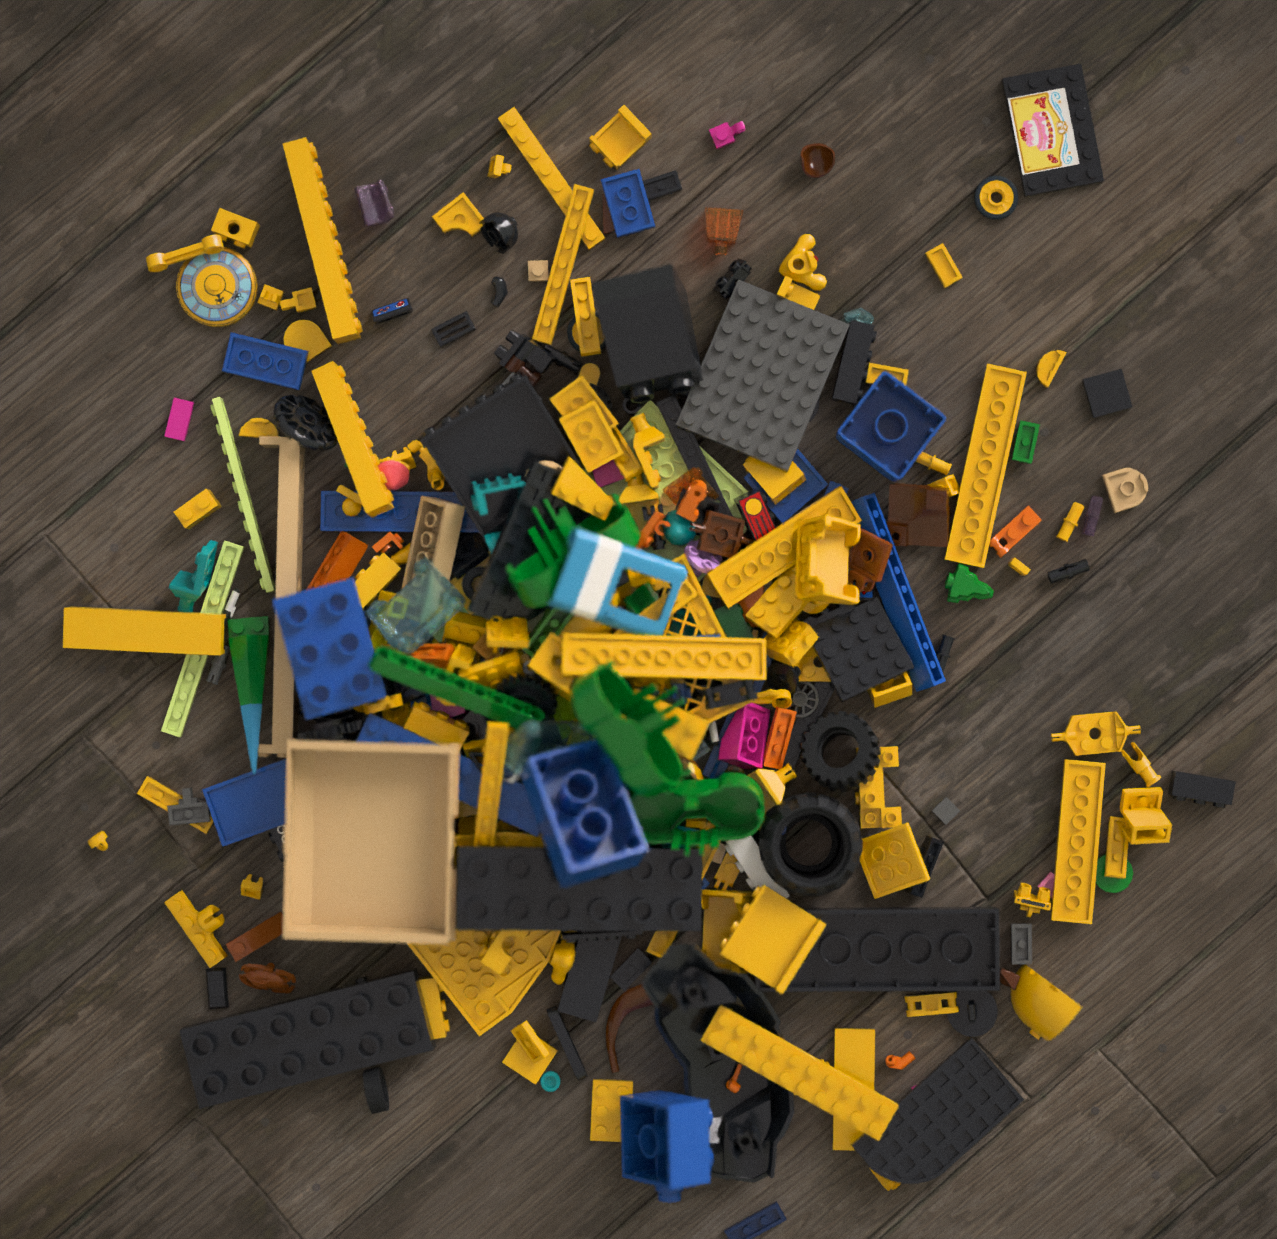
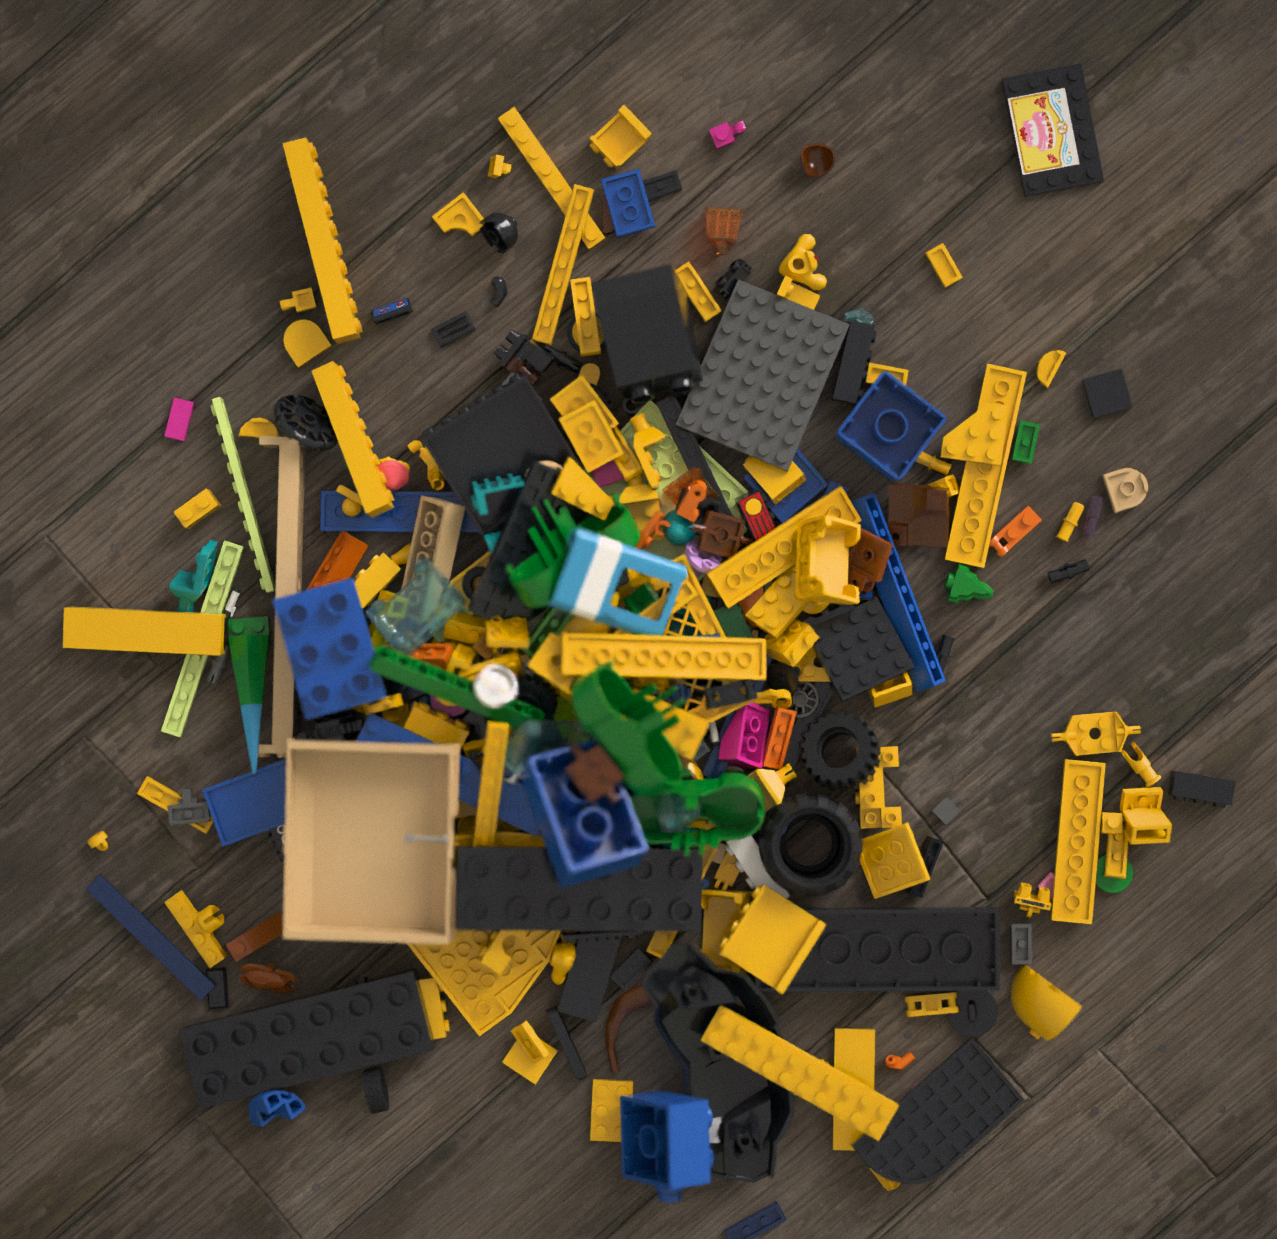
yellow piece [146,235,224,272] -> none
dish [176,247,257,327] -> none
yellow brick [211,208,260,249] -> none
blue tile [222,332,309,390] -> none
yellow tile [241,874,263,900] -> none
yellow tile [257,284,284,311] -> none
bracket [354,179,394,227] -> none
orange bracket [372,531,404,554] -> none
yellow tile [391,447,417,469] -> none
black tile [451,532,490,580] -> none
tan plate [528,260,549,282] -> none
teal tile [540,1071,561,1092] -> none
black hinge [642,504,666,550] -> none
orange hand [726,1063,743,1093] -> none
wheel [974,176,1018,220] -> none
reddish brown slope [1000,967,1020,990] -> none
yellow tile [1008,557,1031,576] -> none
none -> dark blue tile [86,875,216,1001]
none -> blue brick [249,1090,306,1127]
none -> light grey hinge [405,834,448,844]
none -> clear piece [473,664,518,708]
none -> reddish brown plate [565,744,624,805]
none -> clear light blue slope [658,793,702,832]
none -> yellow tile [675,262,722,323]
none -> yellow plate [940,403,1009,466]
none -> yellow plate [1101,812,1123,834]

